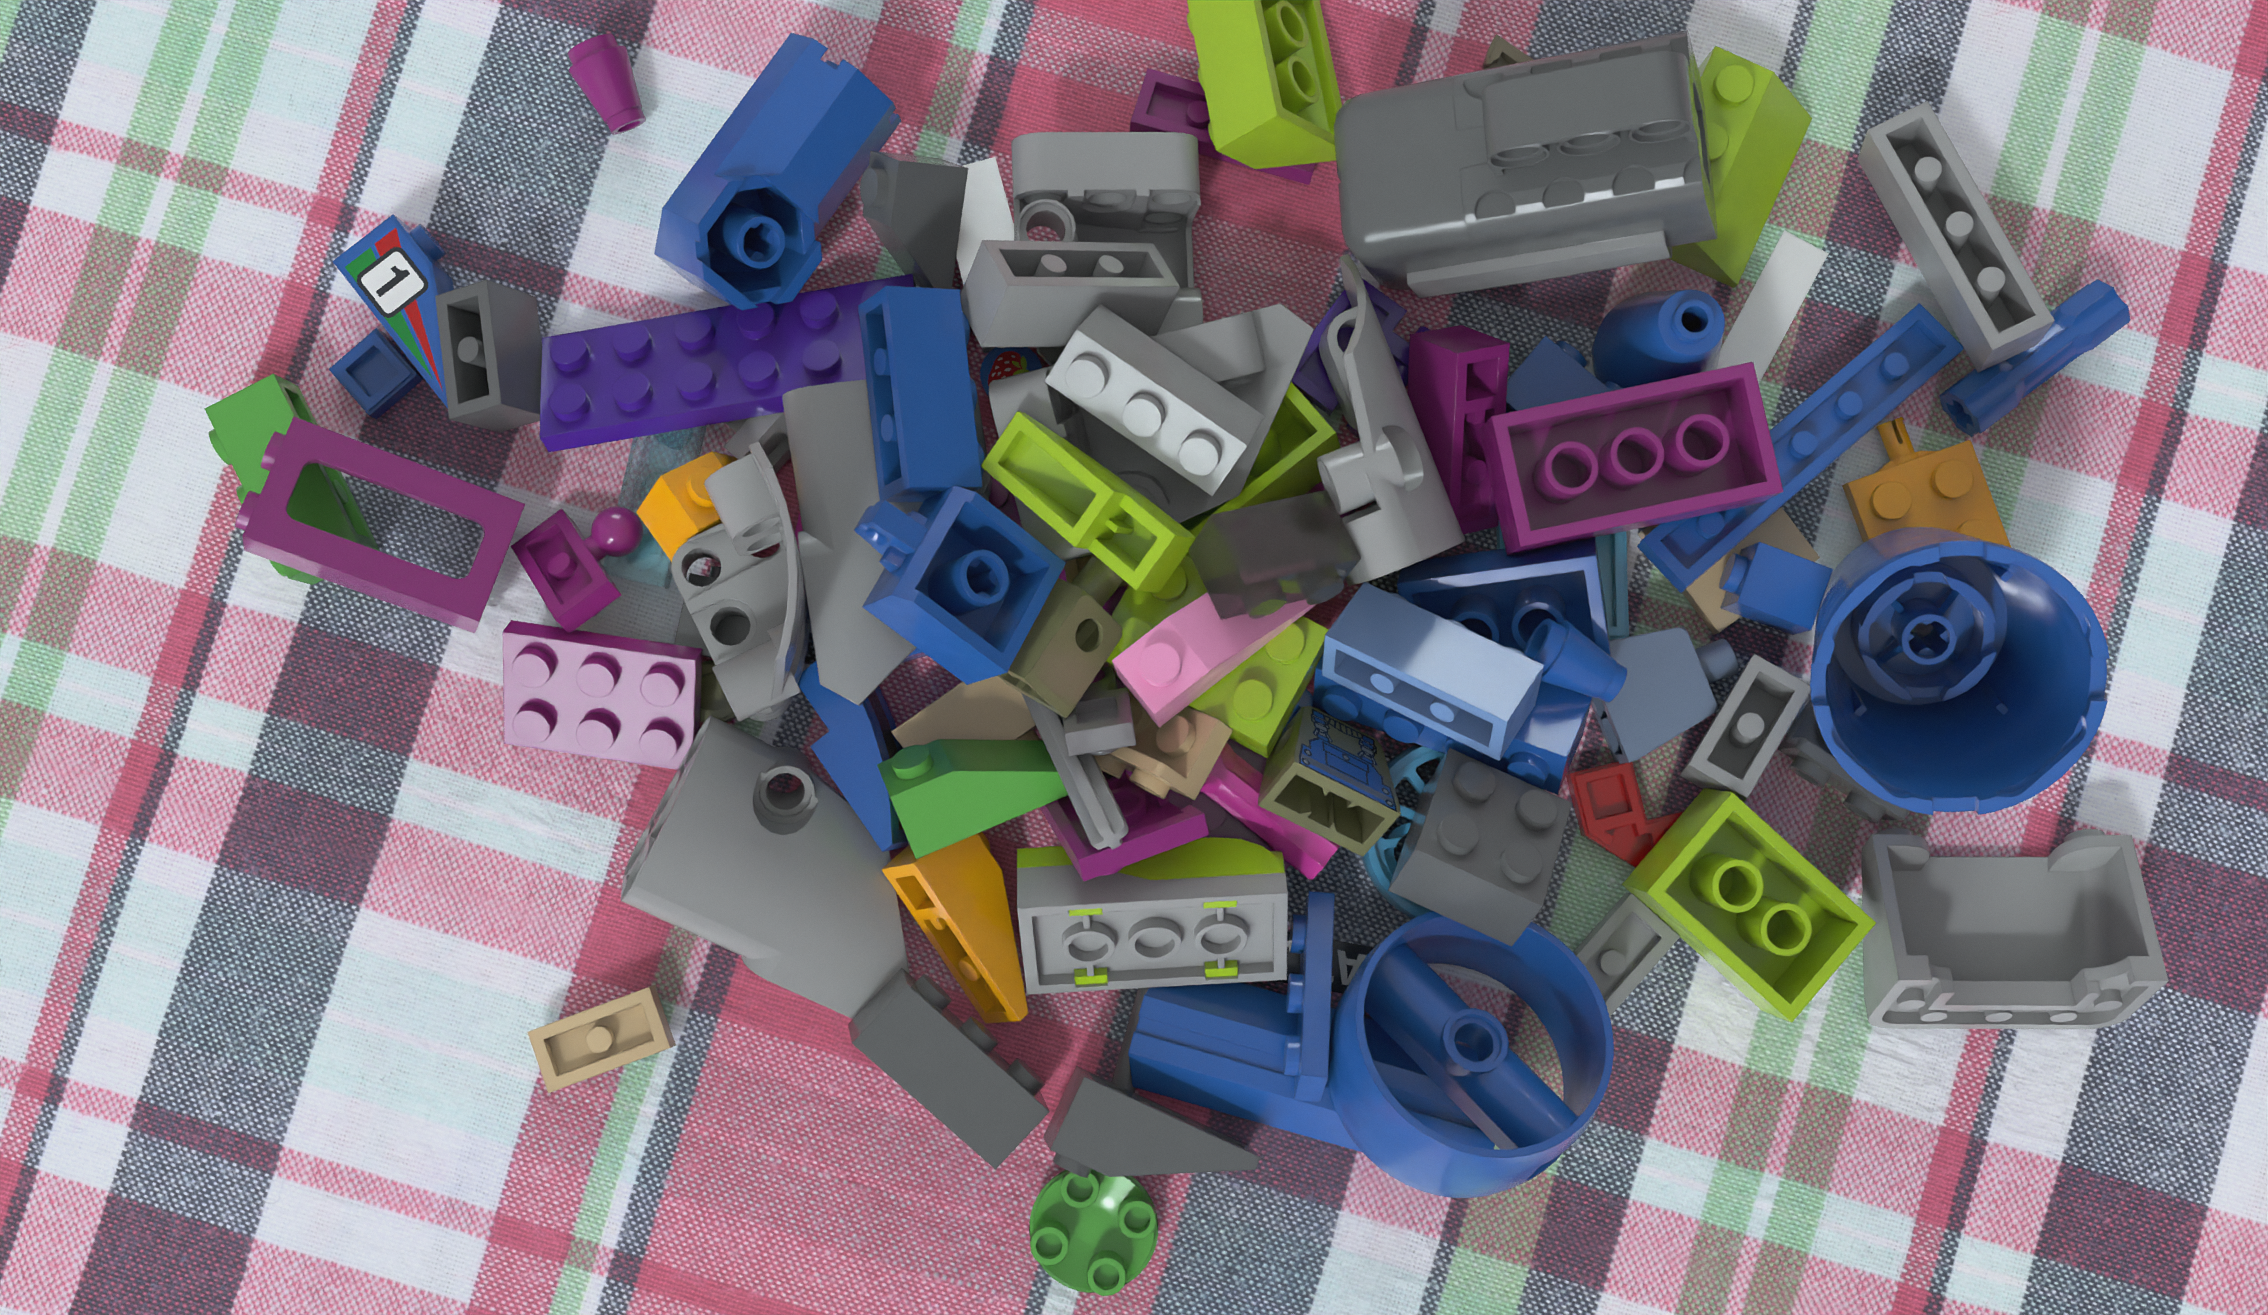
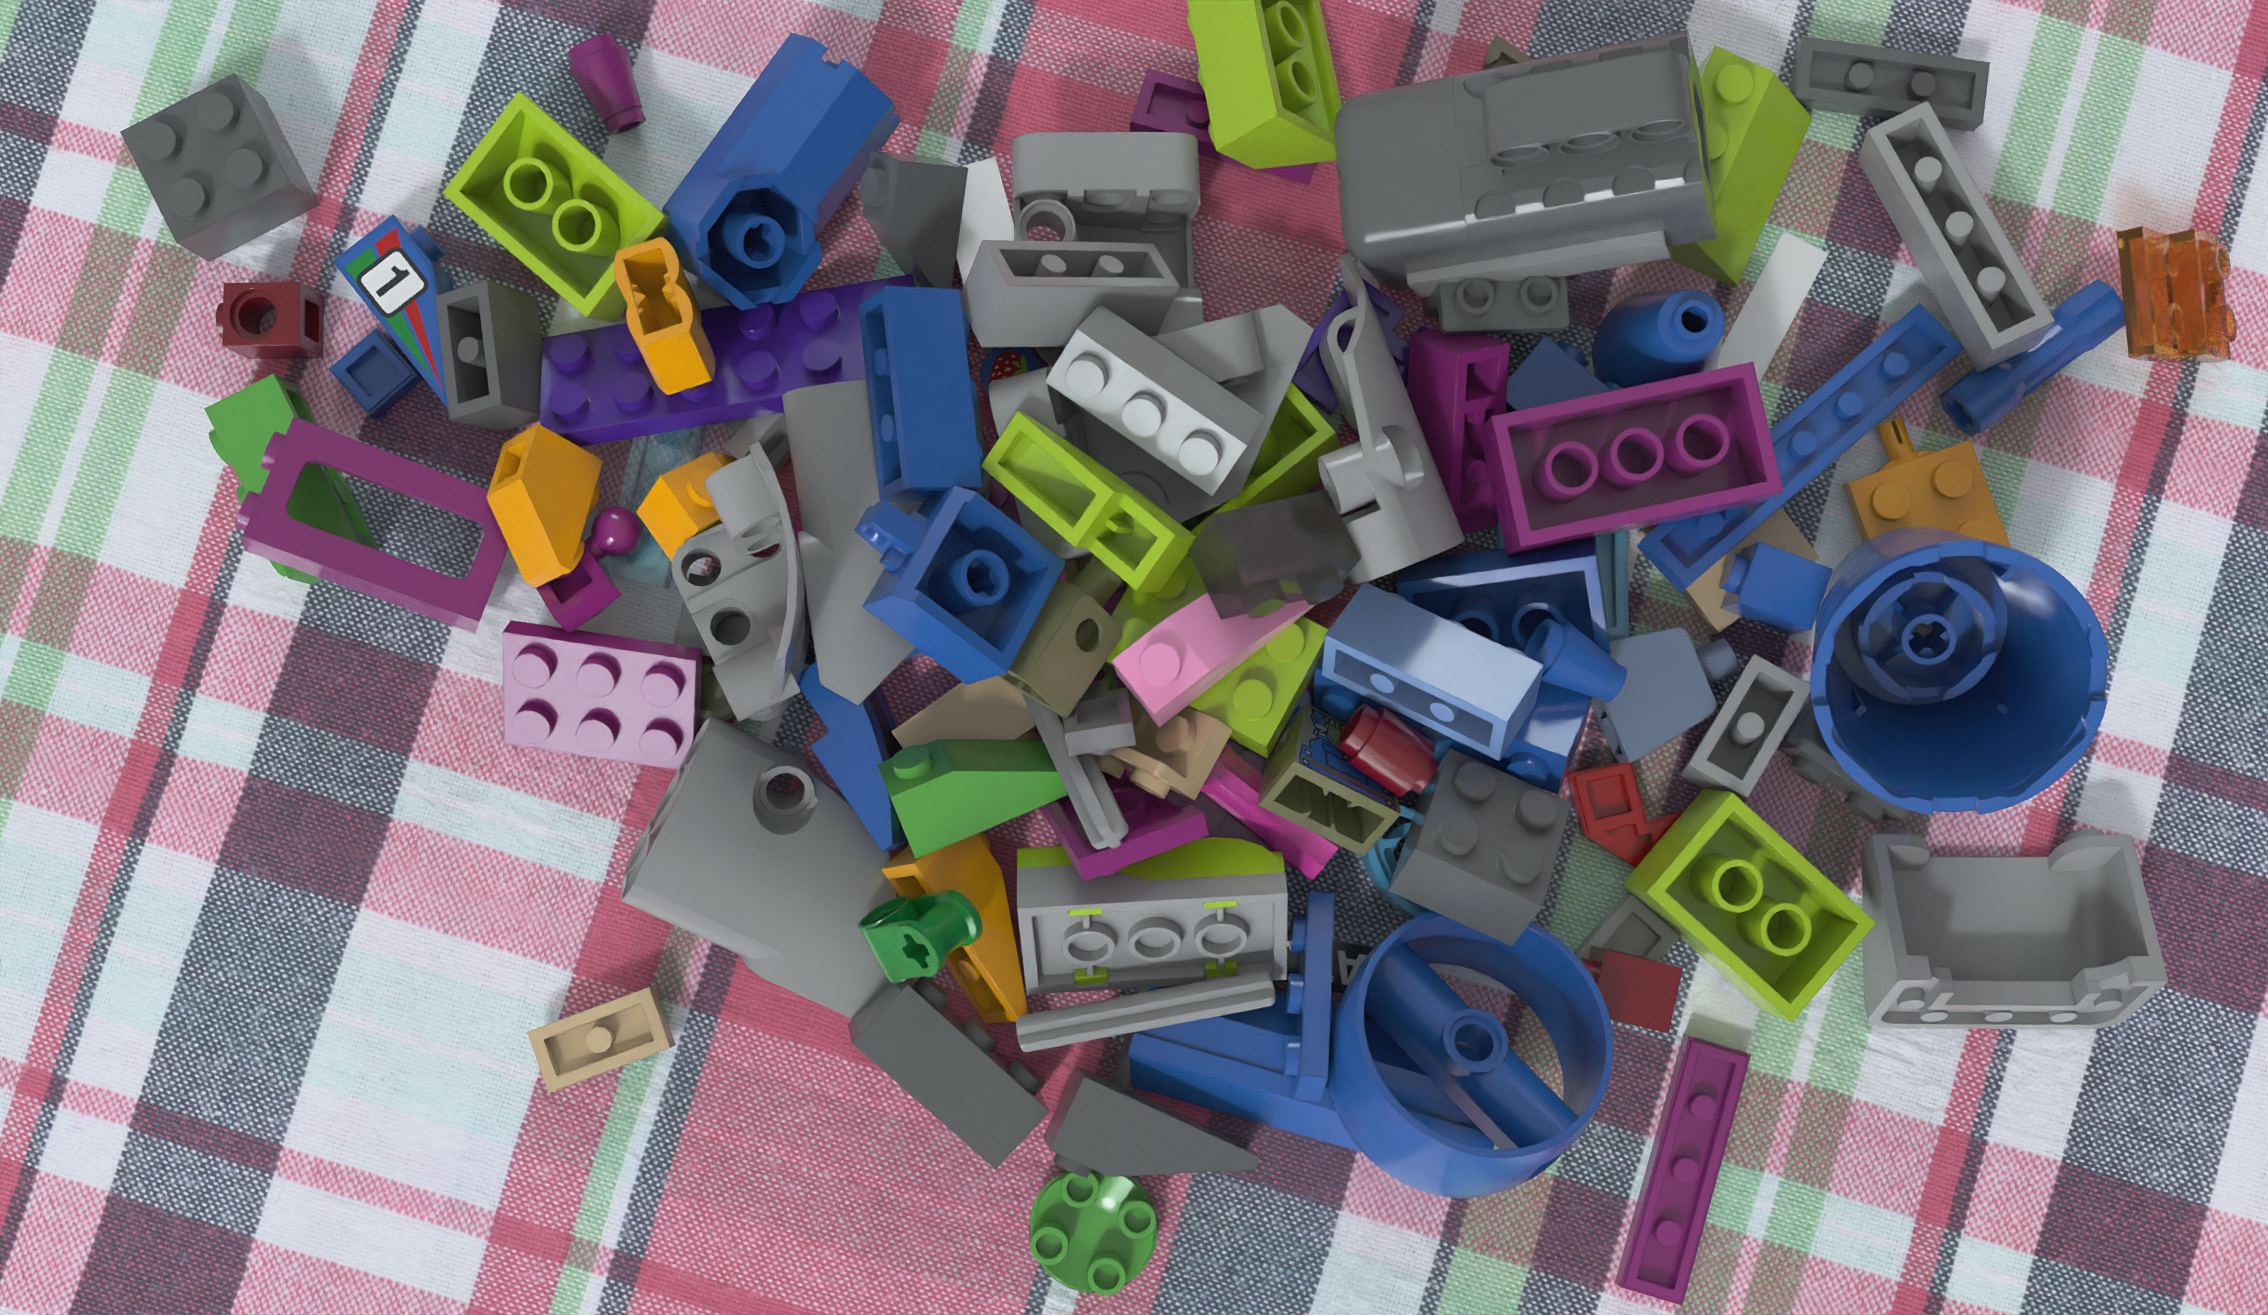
none -> dark grey piece [120,73,320,262]
none -> dark red brick [216,282,324,359]
none -> lime slope [442,91,669,322]
none -> light orange slope [486,424,603,588]
none -> light orange brick [613,237,715,395]
none -> green piece [858,890,983,983]
none -> light grey axle [1016,970,1276,1052]
none -> dark red brick [1336,703,1439,797]
none -> dark grey bracket [1423,276,1570,335]
none -> dark red brick [1580,945,1683,1034]
none -> magenta tile [1615,1034,1751,1305]
none -> dark grey plate [1790,37,1990,131]
none -> clear orange slope [2116,226,2237,363]

